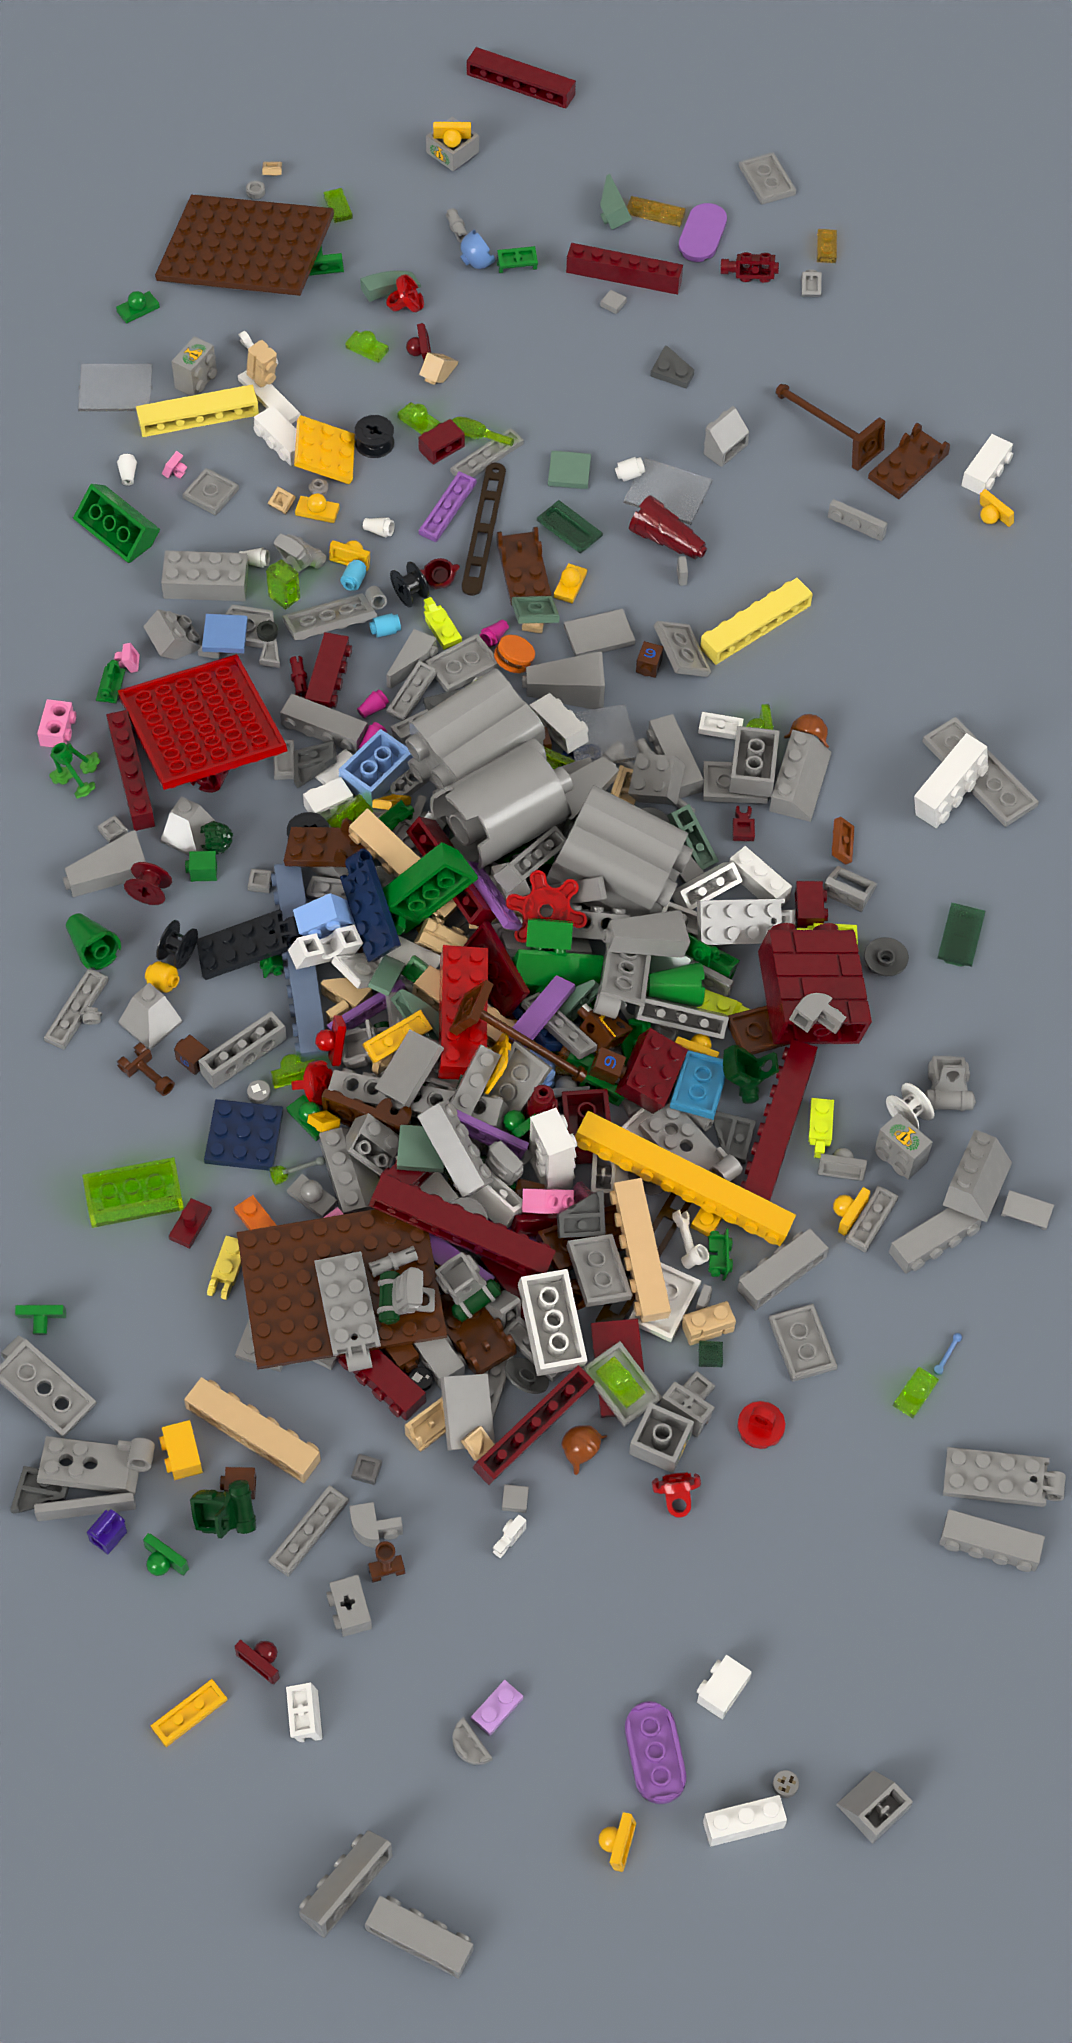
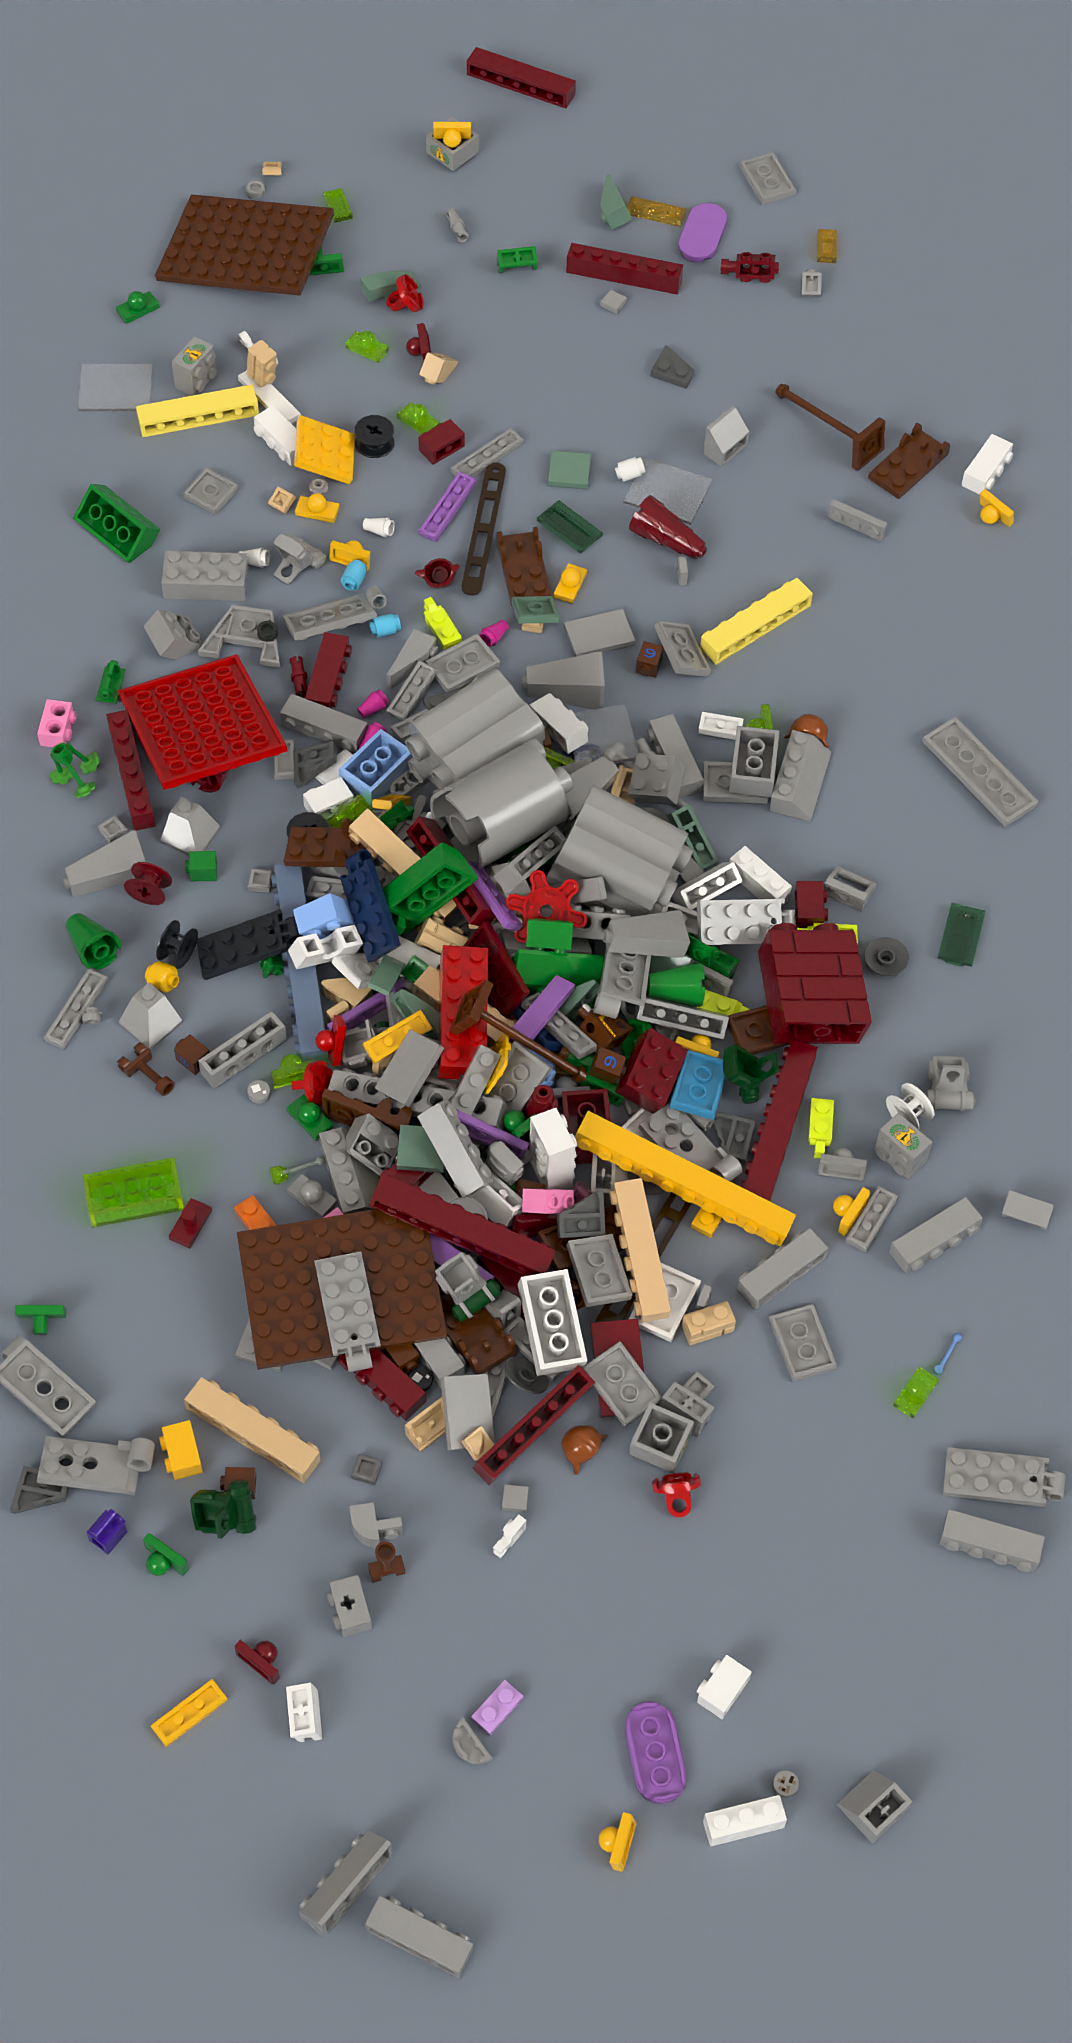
light grey tile [34,1492,136,1521] -> none
bright pink tile [114,643,140,673] -> none
white cone [117,454,137,486] -> none
bright pink tile [162,451,187,479] -> none
dark green piece [200,821,233,855] -> none
medium blue tile [202,614,248,653] -> none
dark blue plate [204,1099,284,1171] -> none
light yellow hinge [207,1236,241,1300] -> none
clear neon green brick [266,559,300,610] -> none
light grey tile [269,1485,349,1577] -> none
yellow plate [307,1110,340,1132] -> none
light grey pin [368,1246,418,1277] -> none
light grey piece [377,1267,435,1325] -> none
black piece [390,561,430,608] -> none
clear neon green piece [452,417,514,446] -> none
medium blue cylinder [460,229,496,269] -> none
orange head [494,635,535,673] -> none
clear neon green tile [596,1356,646,1409] -> none
white brick [672,1209,709,1269] -> none
clear green tile [698,1341,723,1367] -> none
green hinge [708,1228,733,1281] -> none
dark red plate [732,806,755,841] -> none
red tile [737,1401,786,1449] -> none
light grey brick [789,993,846,1034] -> none
dark orange plate [832,816,854,865] -> none
white brick [914,733,989,828] -> none
light grey slope [943,1130,1012,1222] -> none

